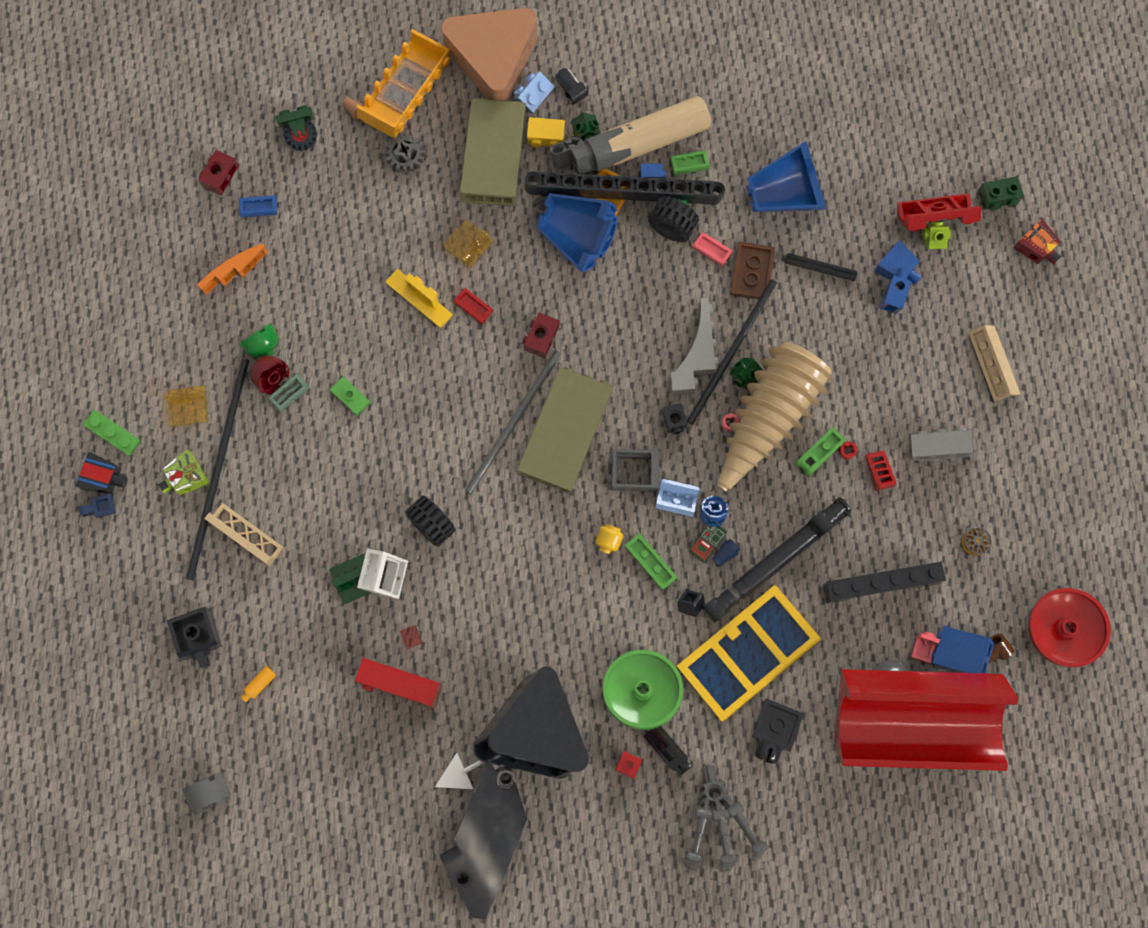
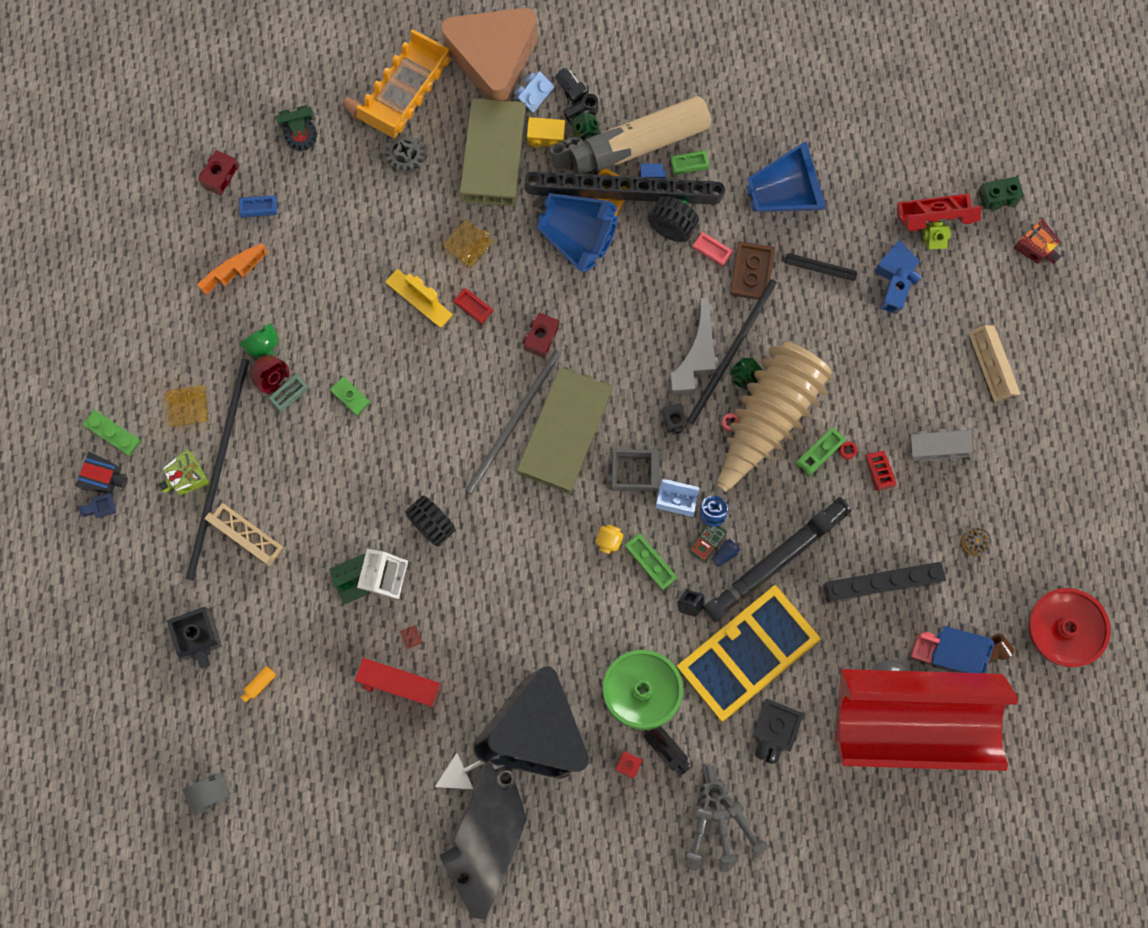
none -> black piece [563,93,599,125]

